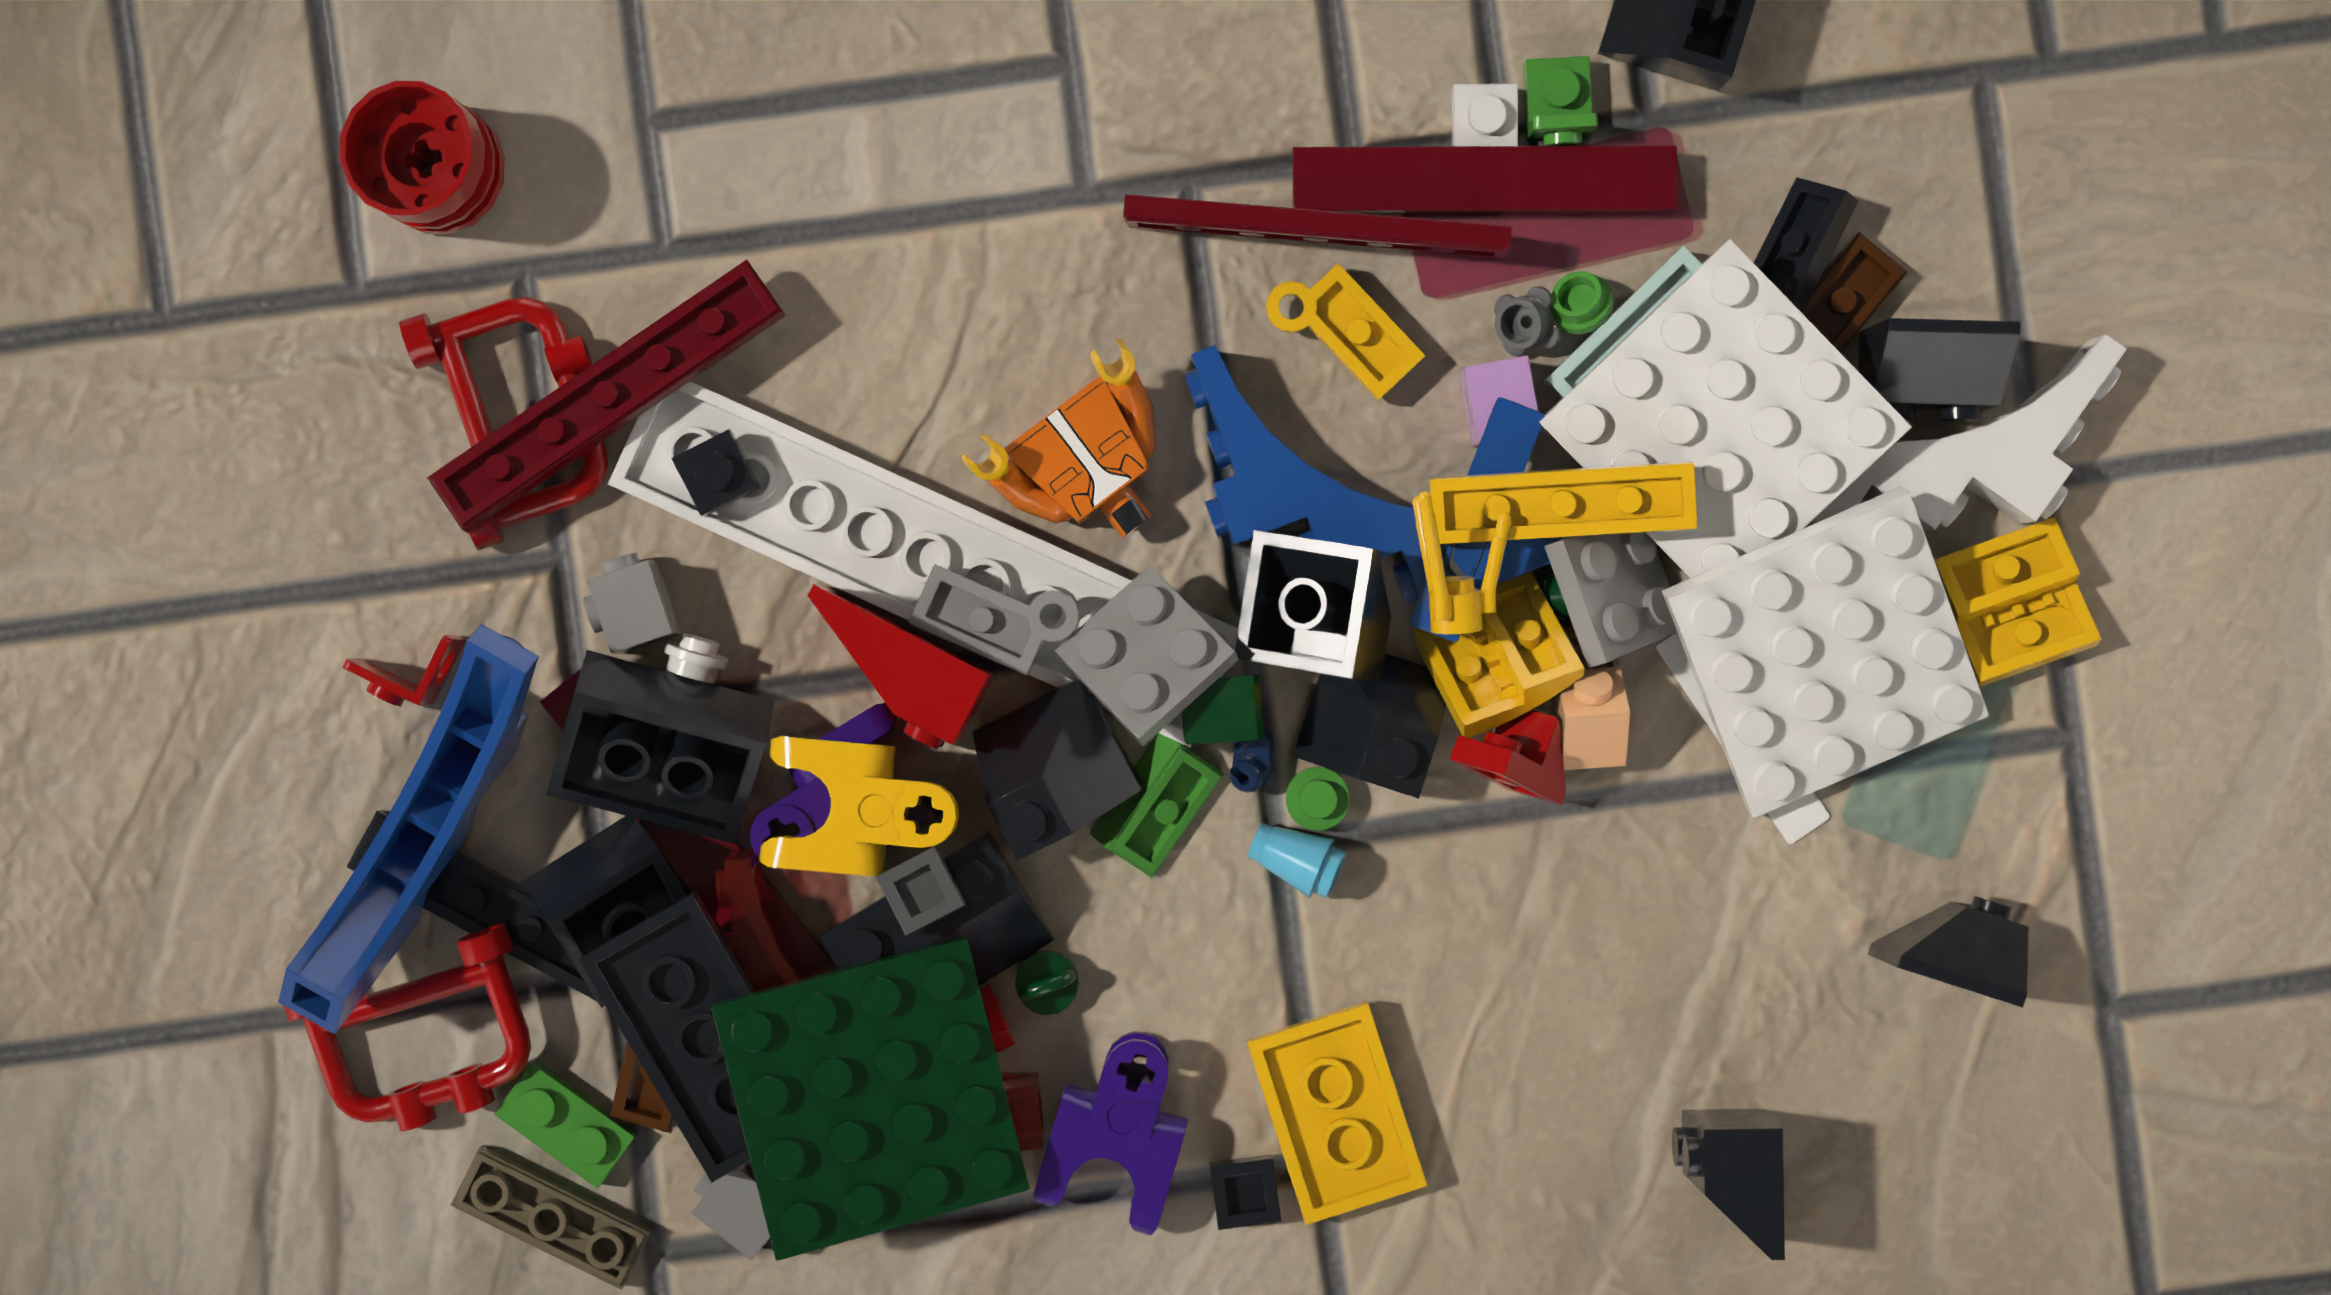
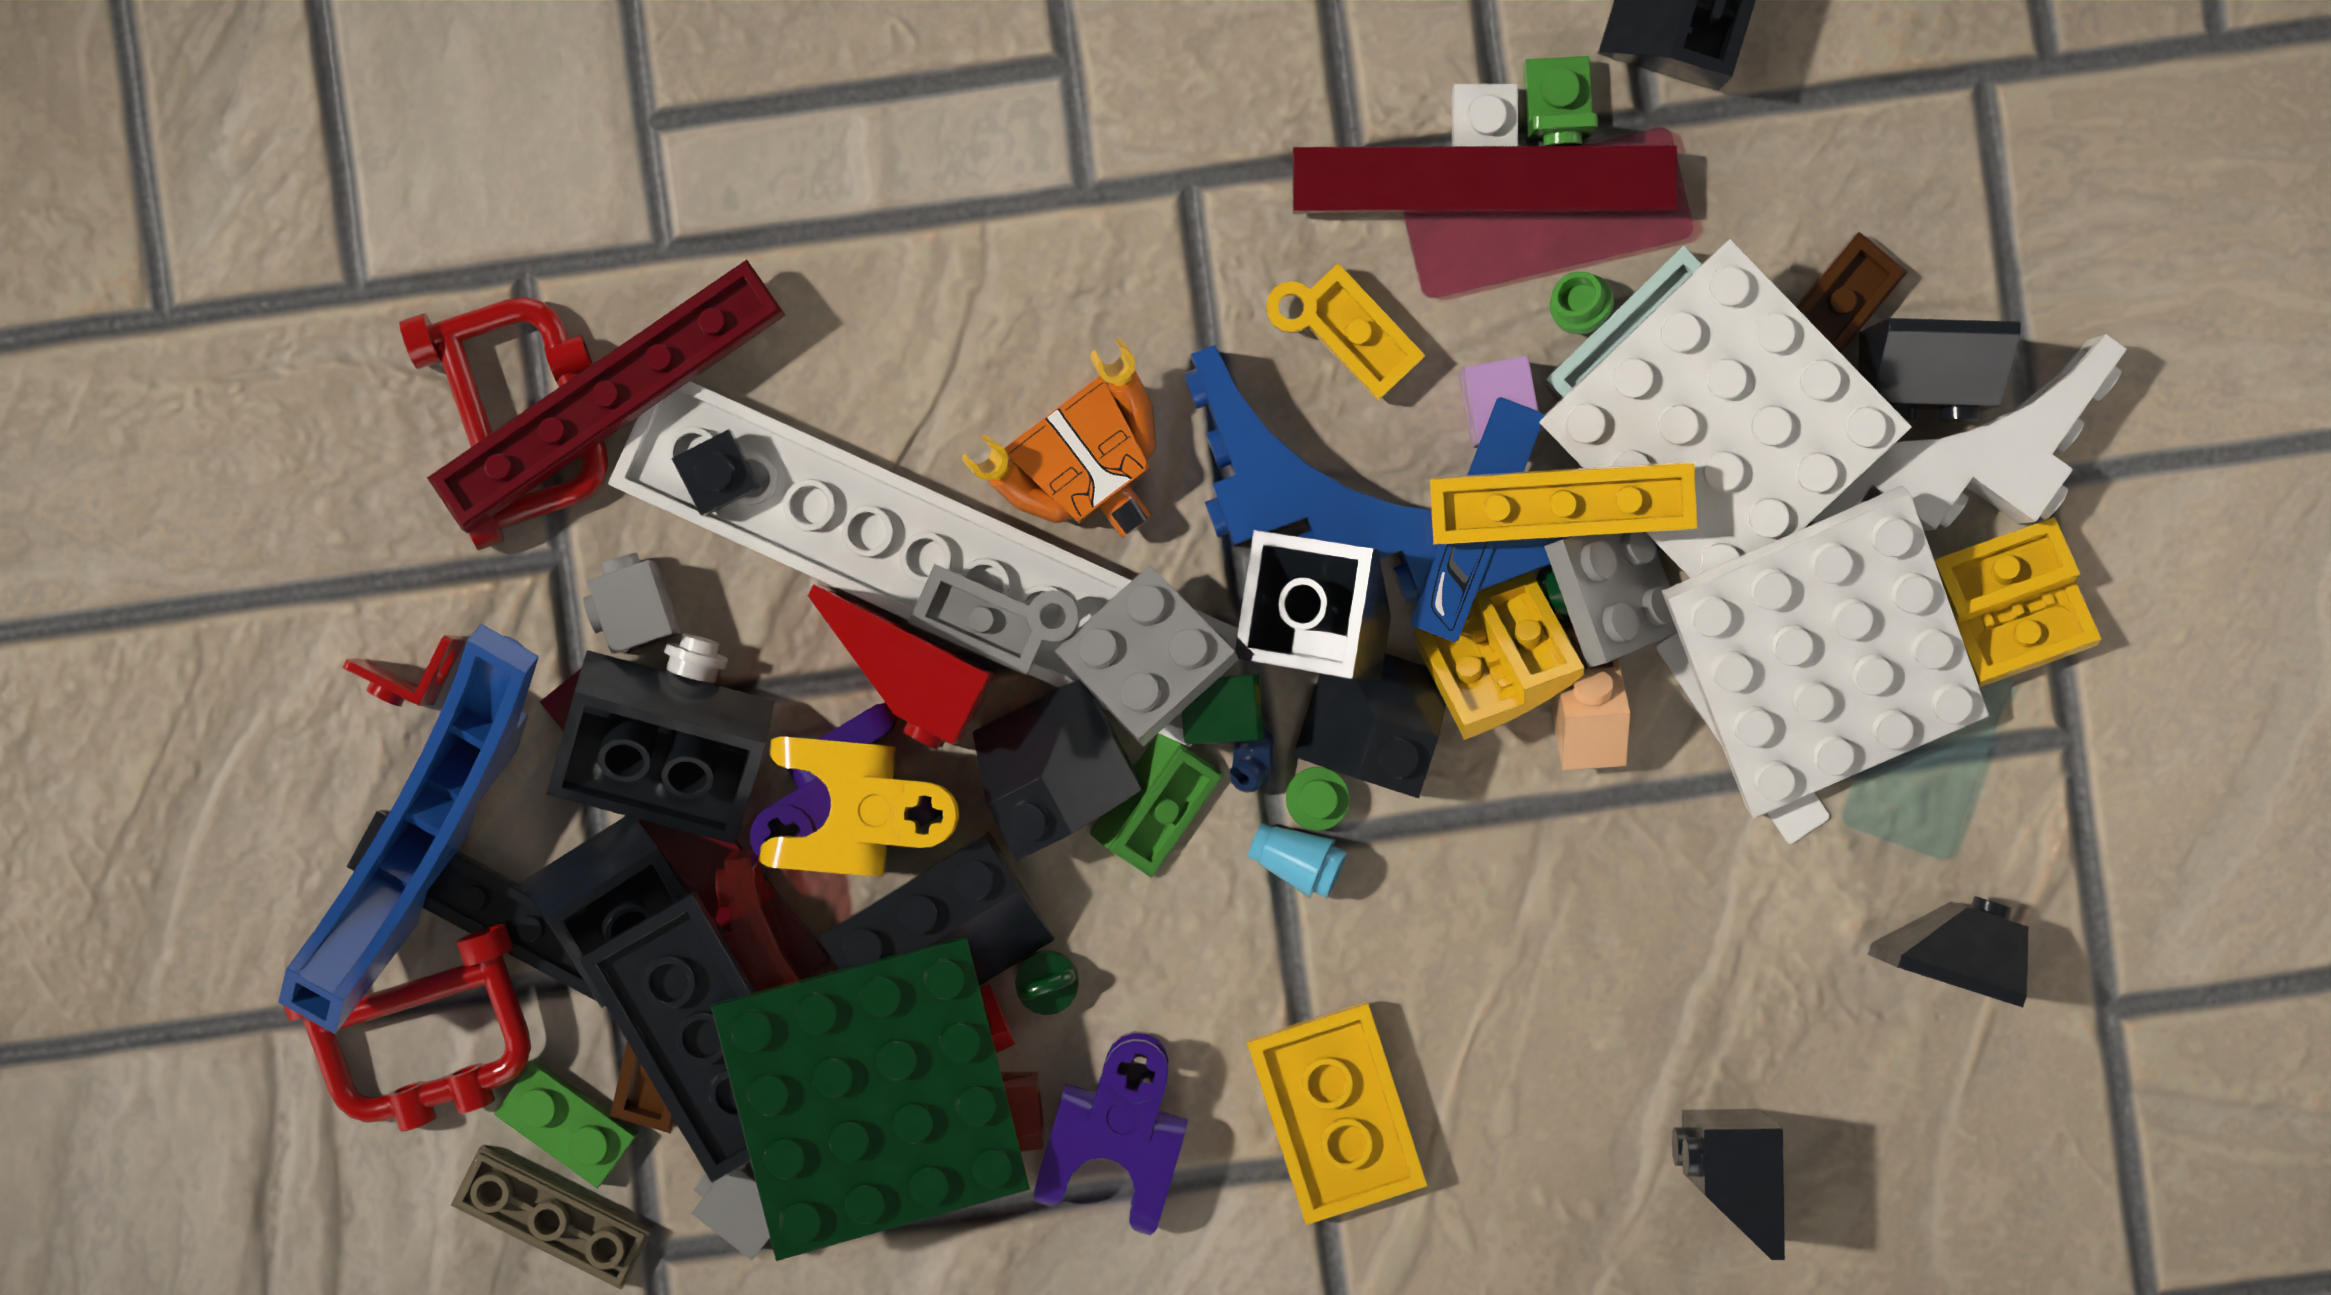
red wheel [339,81,505,234] -> none
dark grey plate [876,846,966,936] -> none
dark red tile [1123,194,1512,259] -> none
black plate [1209,1154,1282,1230] -> none
yellow plant [1412,491,1511,634] -> none
red slope [1450,710,1566,806] -> none
dark grey plate [1494,286,1561,357] -> none
black plate [1753,177,1859,313] -> none

